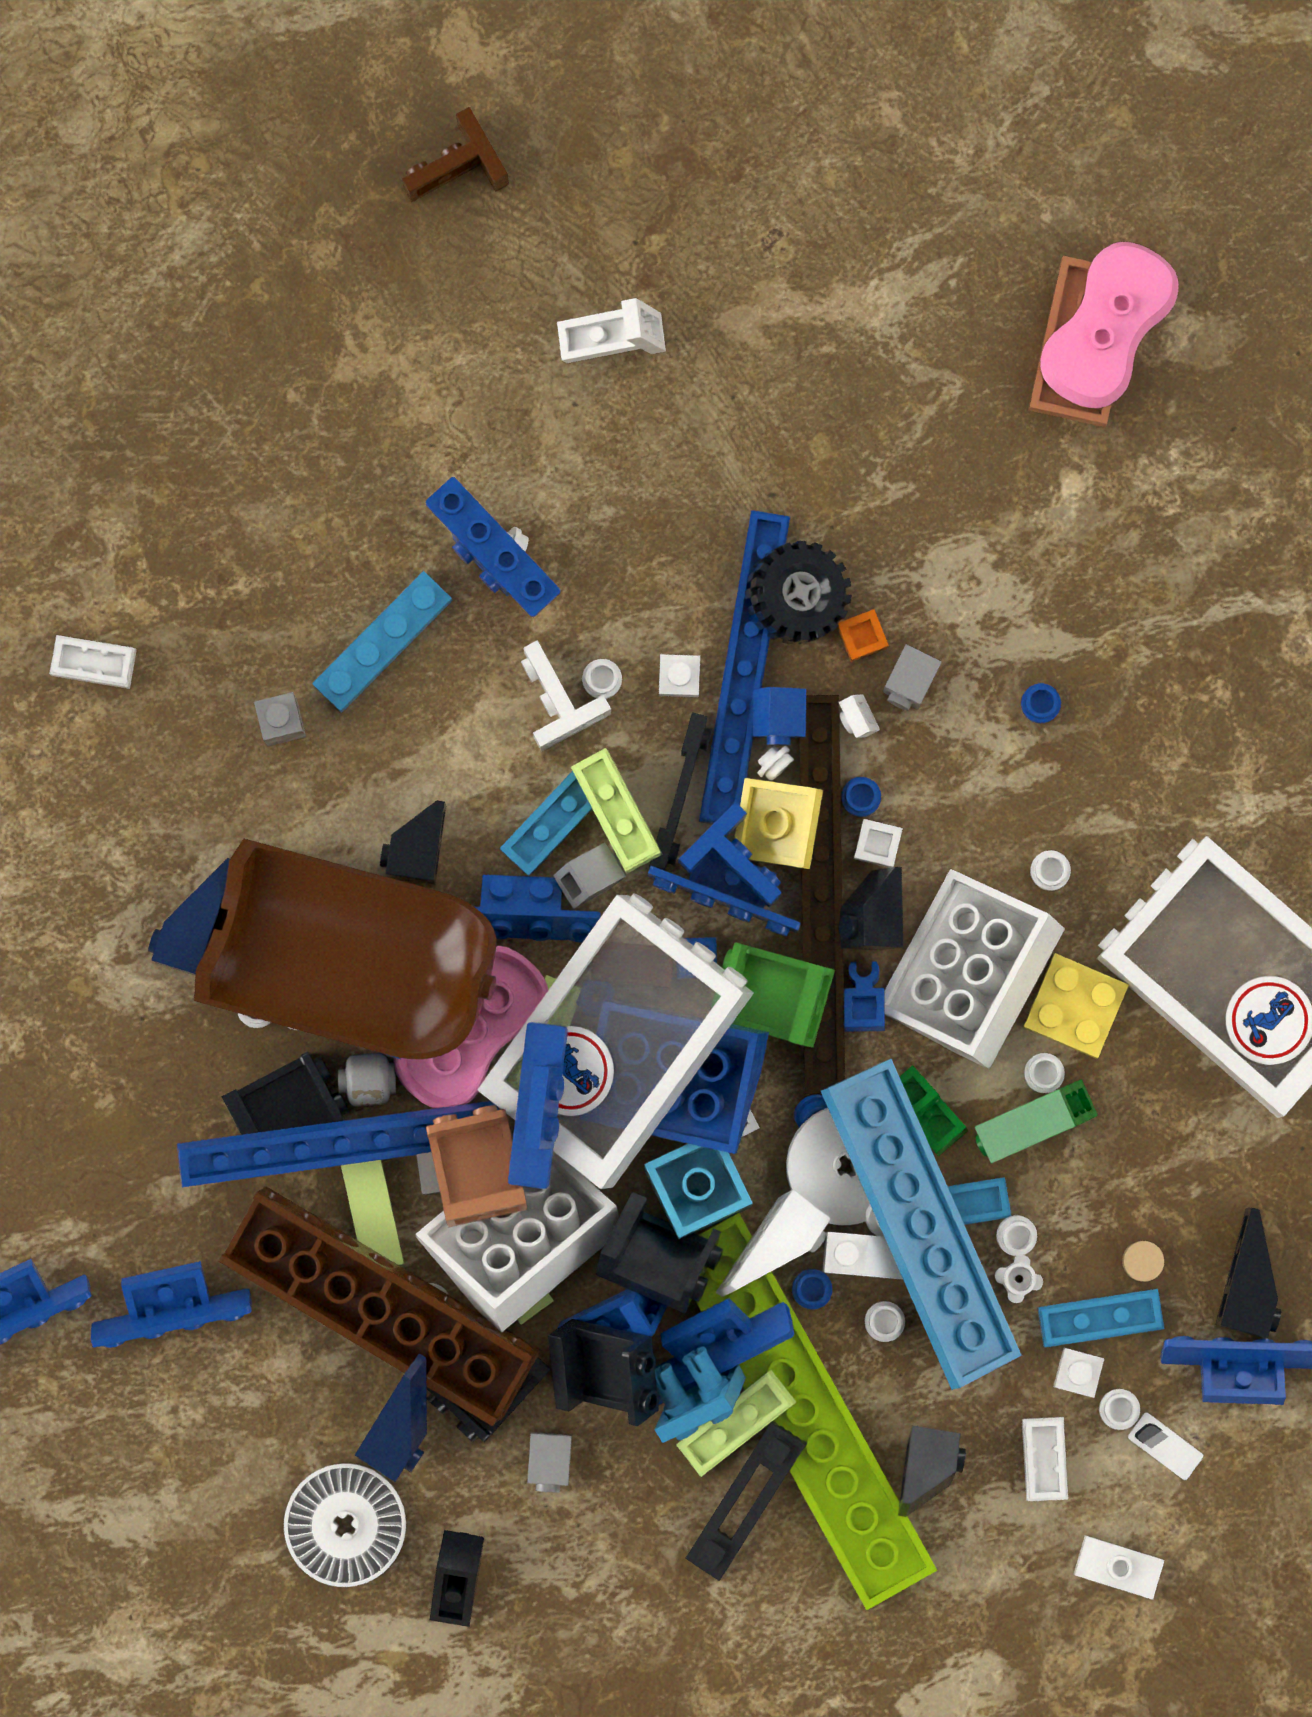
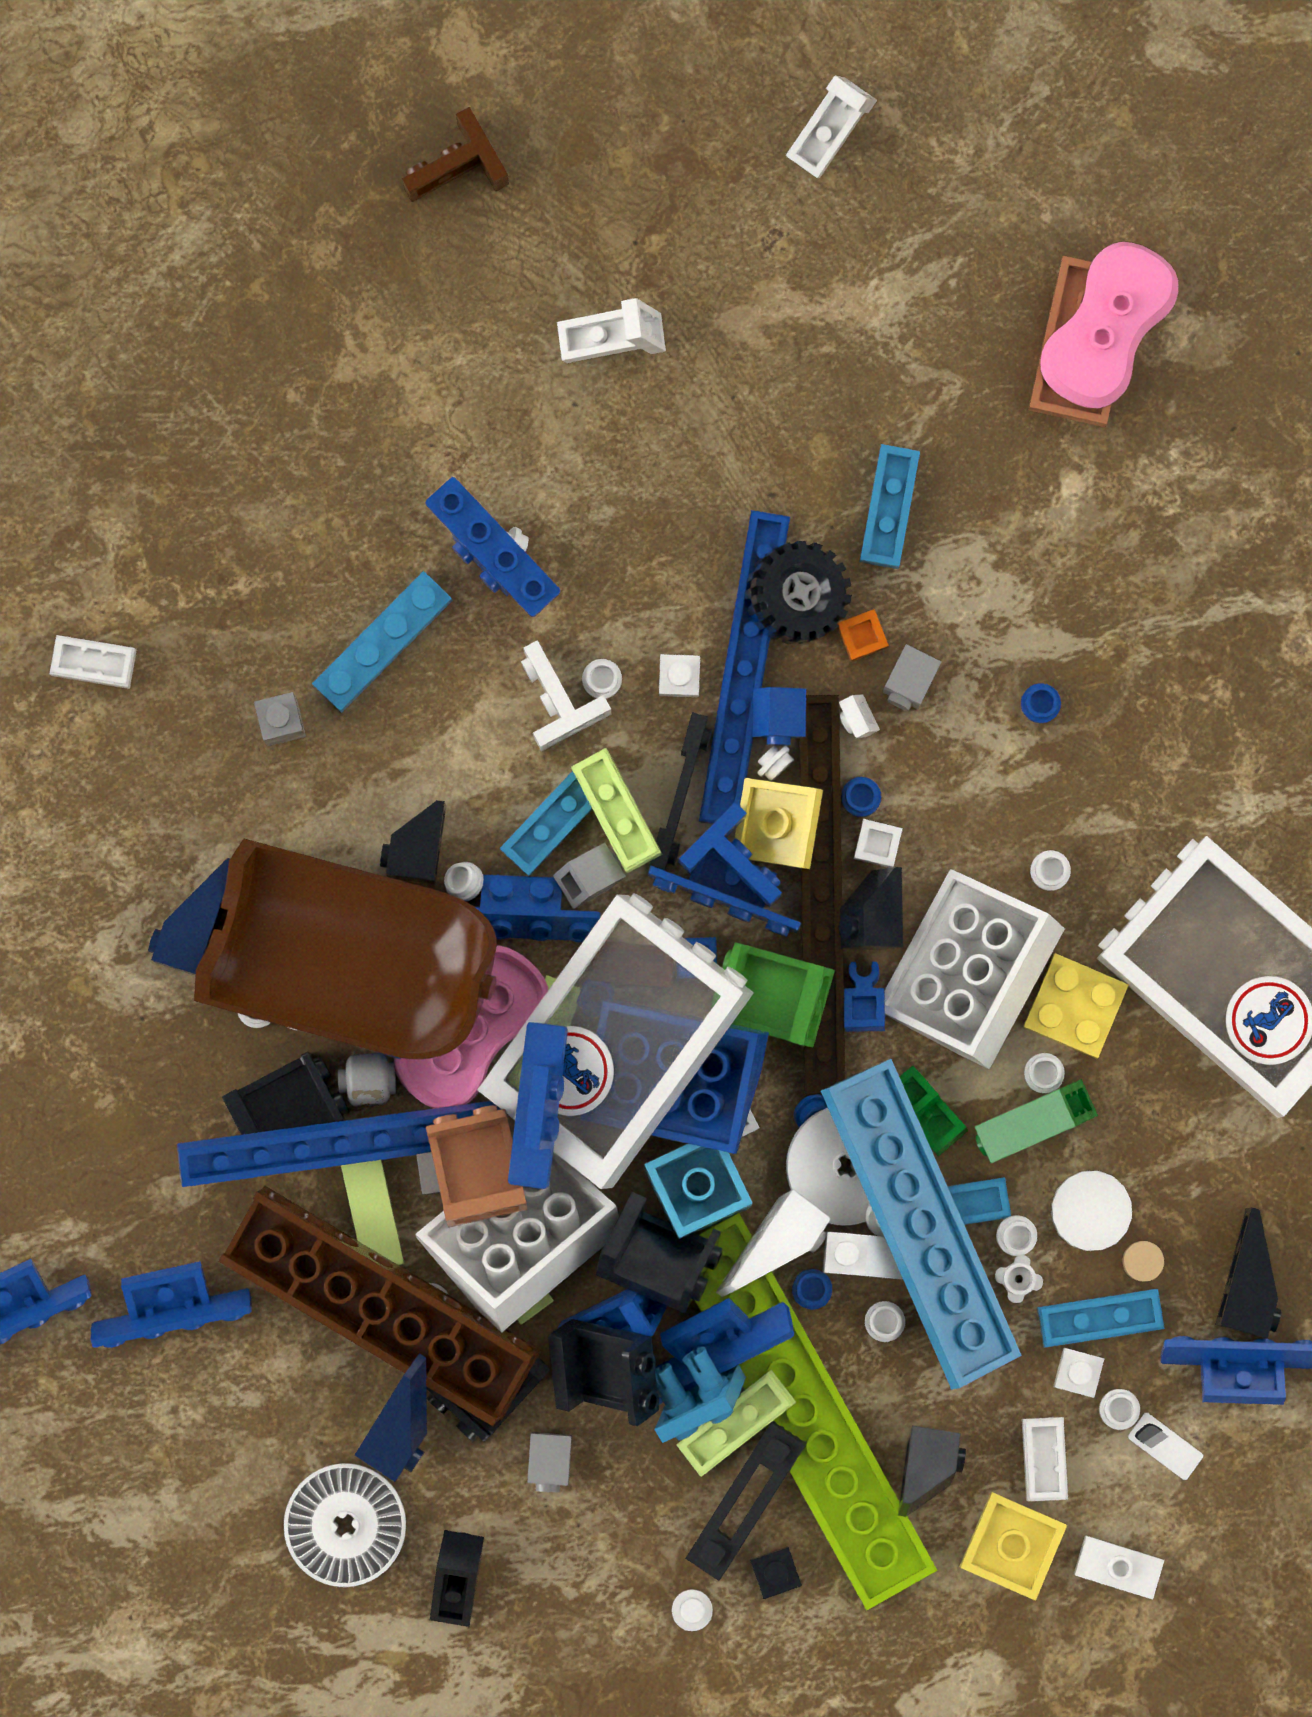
none -> white plate [444,862,484,901]
none -> white plate [672,1589,713,1631]
none -> black plate [750,1546,802,1599]
none -> white bracket [786,75,877,178]
none -> dark azure plate [859,444,920,569]
none -> light yellow plate [959,1492,1067,1601]
none -> white tile [1051,1171,1132,1251]

